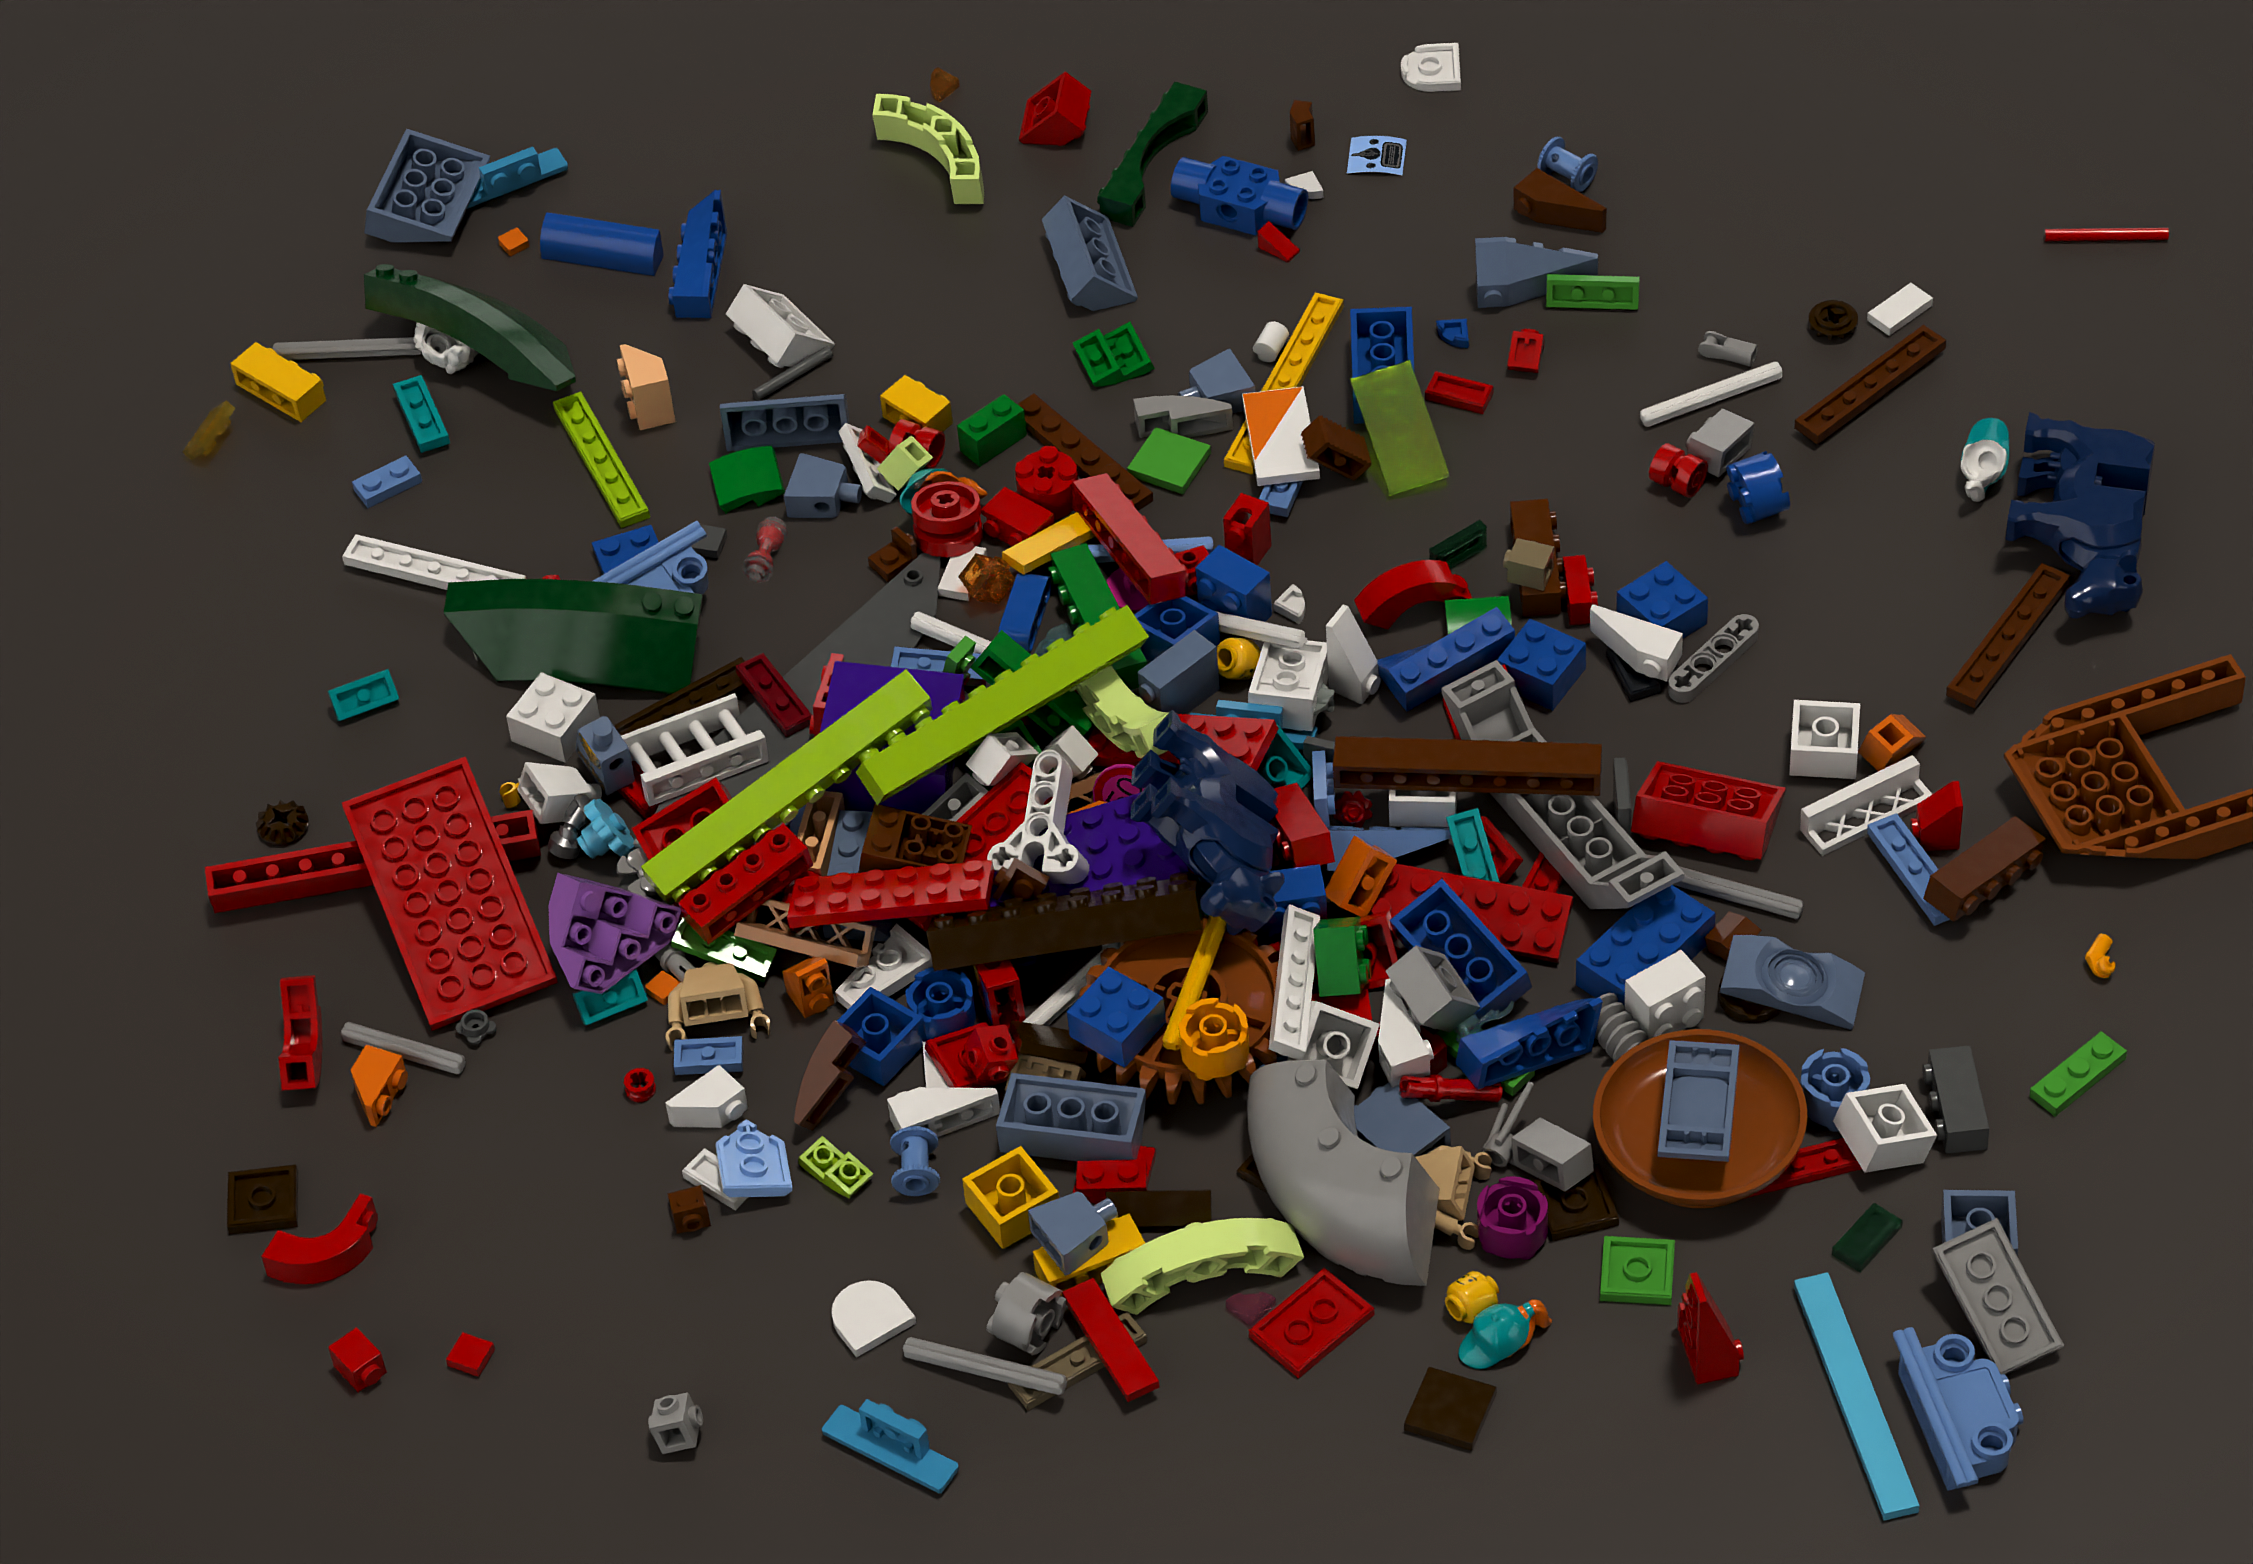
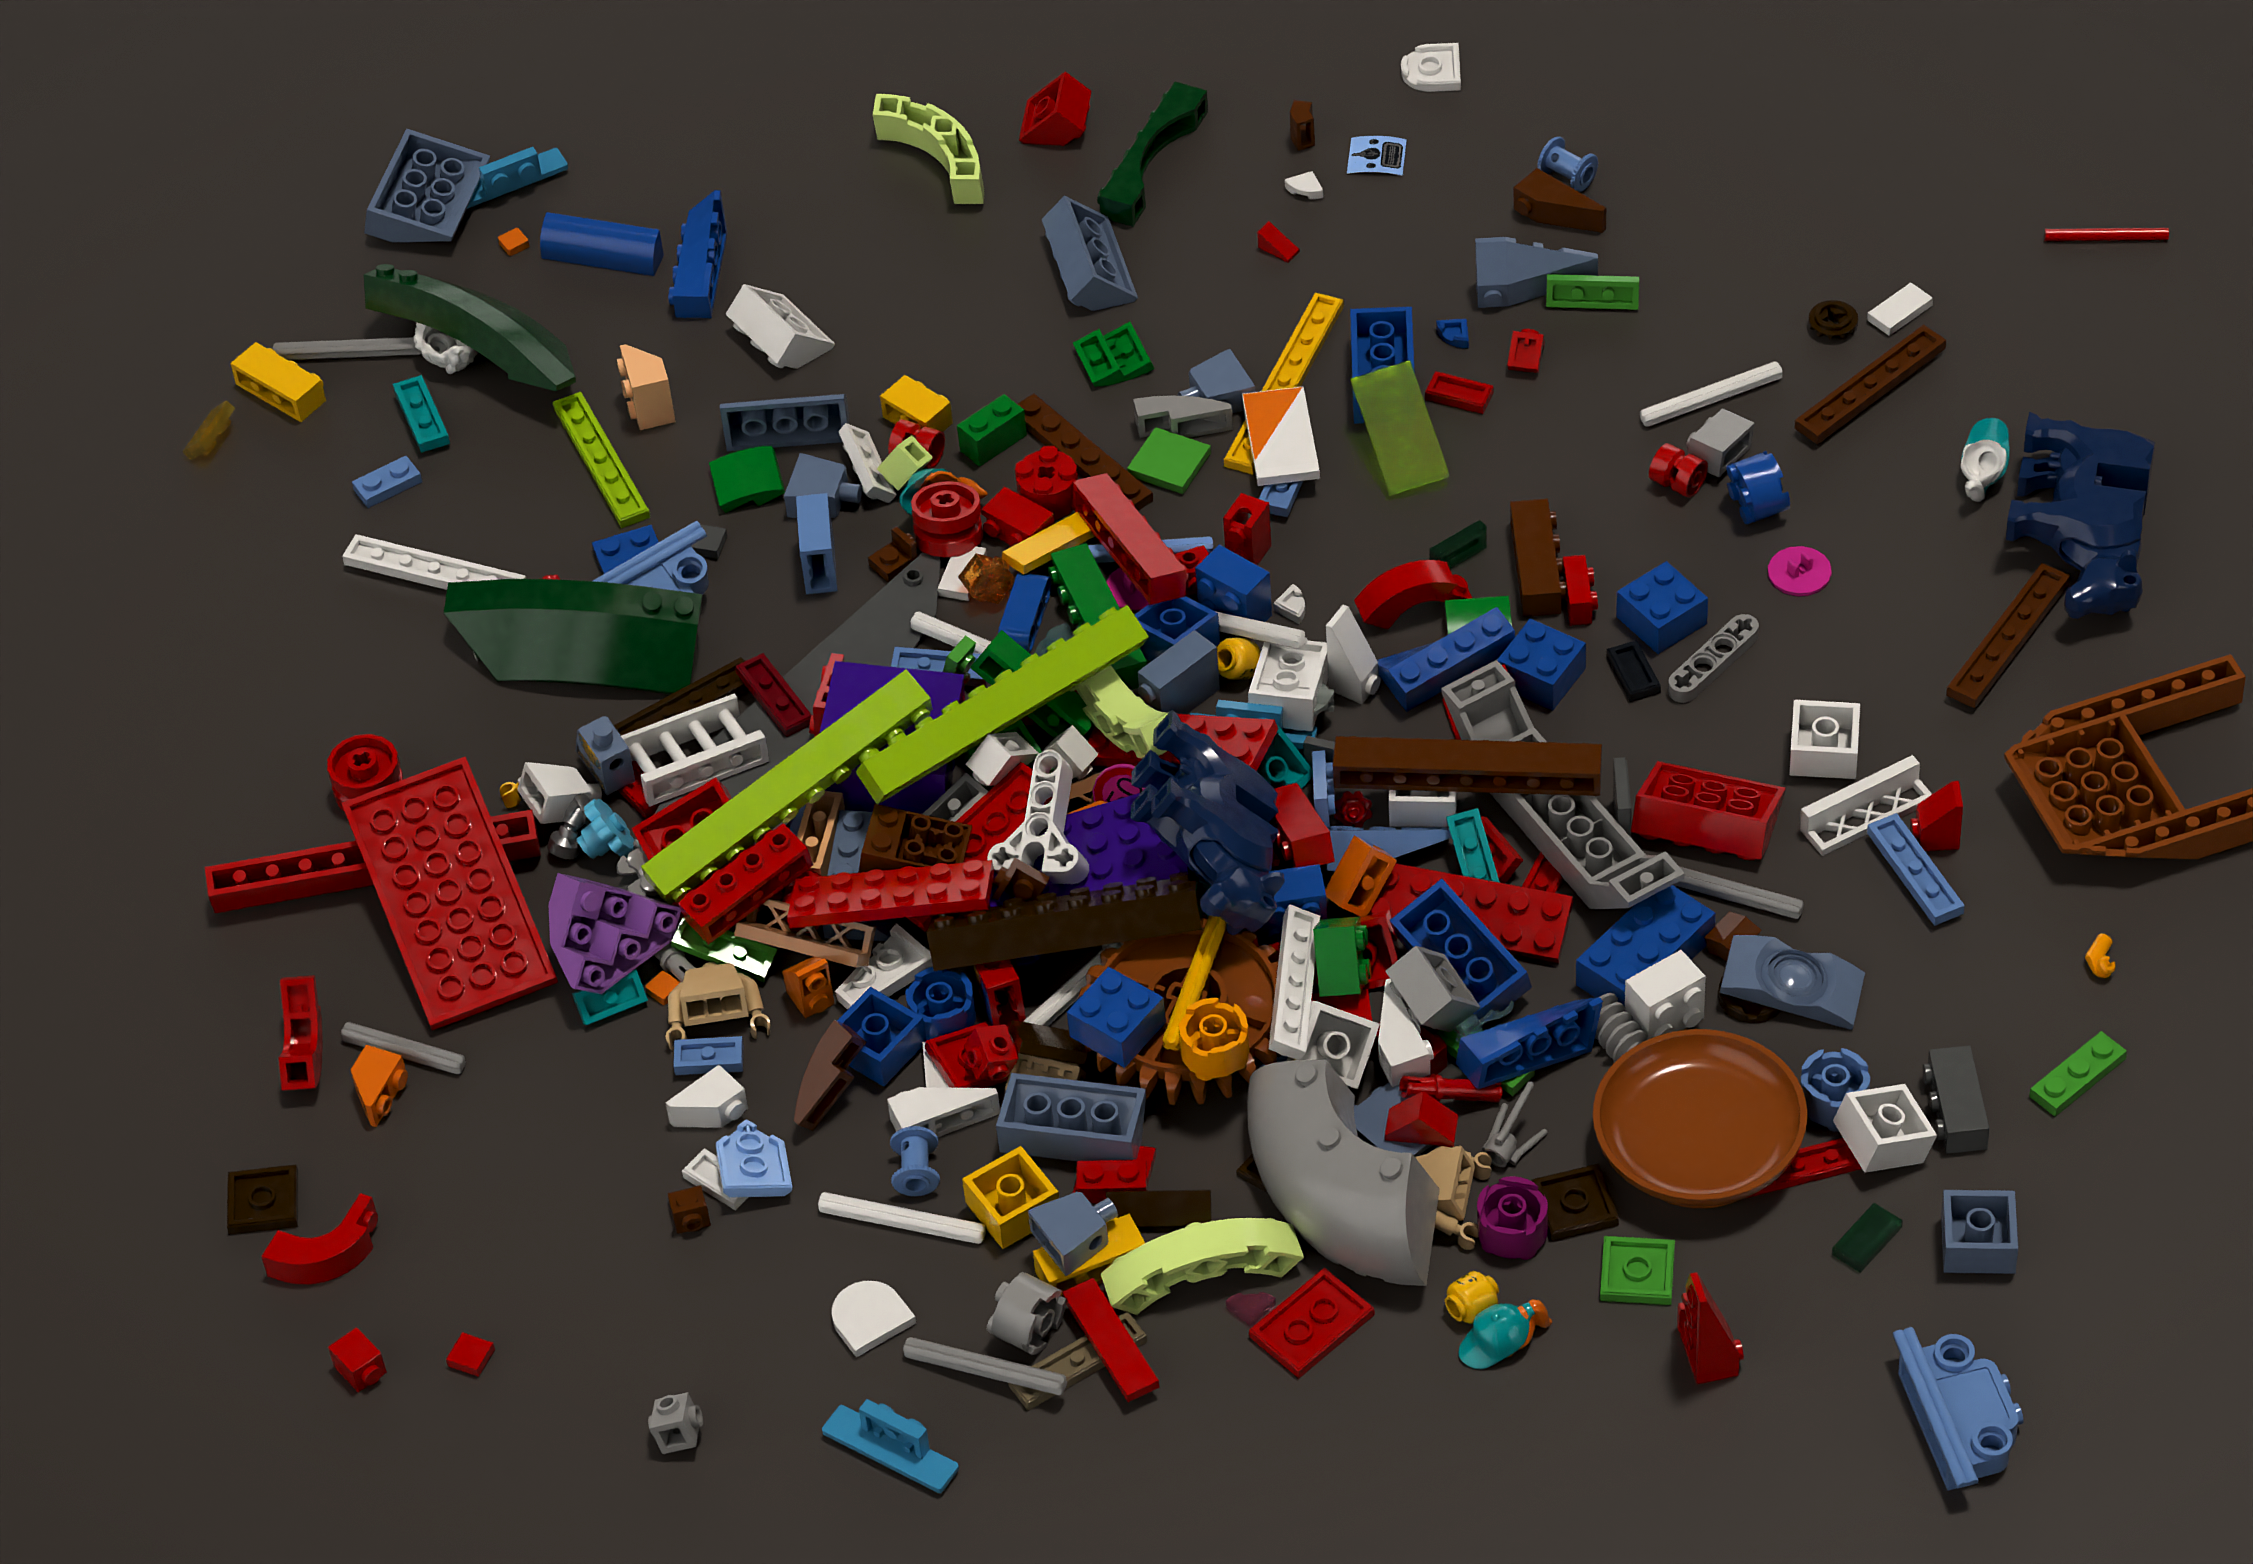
dark brown gear [256,799,309,844] -> none
teal plate [327,669,400,721] -> none
dark grey plate [456,1010,496,1045] -> none
white brick [506,672,600,763] -> none
red bush [624,1068,656,1102] -> none
clear piece [741,517,788,582] -> none
dark grey bar [752,346,833,401] -> none
lime slope [798,1136,874,1198] -> none
red tile [857,425,889,464] -> none
clear orange tile [930,67,960,102] -> none
blue brick [1171,156,1308,236] -> none
white piece [1253,321,1289,362] -> none
reddish brown brick [1300,415,1371,481] -> none
dark brown tile [1404,1367,1497,1451] -> none
dark tan brick [1503,538,1554,591] -> none
light grey brick [1511,1118,1594,1192] -> none
white slope [1590,604,1683,682] -> none
sand blue slope [1658,1040,1739,1162] -> none
light grey bar [1698,331,1758,367] -> none
medium azure tile [1794,1272,1920,1521] -> none
orange slope [1858,714,1926,771] -> none
reddish brown brick [1923,816,2046,922] -> none
light grey tile [1932,1218,2064,1375] -> none
none -> red wheel [327,734,404,811]
none -> medium blue brick [796,493,838,595]
none -> white axle [818,1192,986,1244]
none -> red slope [1385,1091,1458,1147]
none -> dark pink piece [1768,546,1832,596]

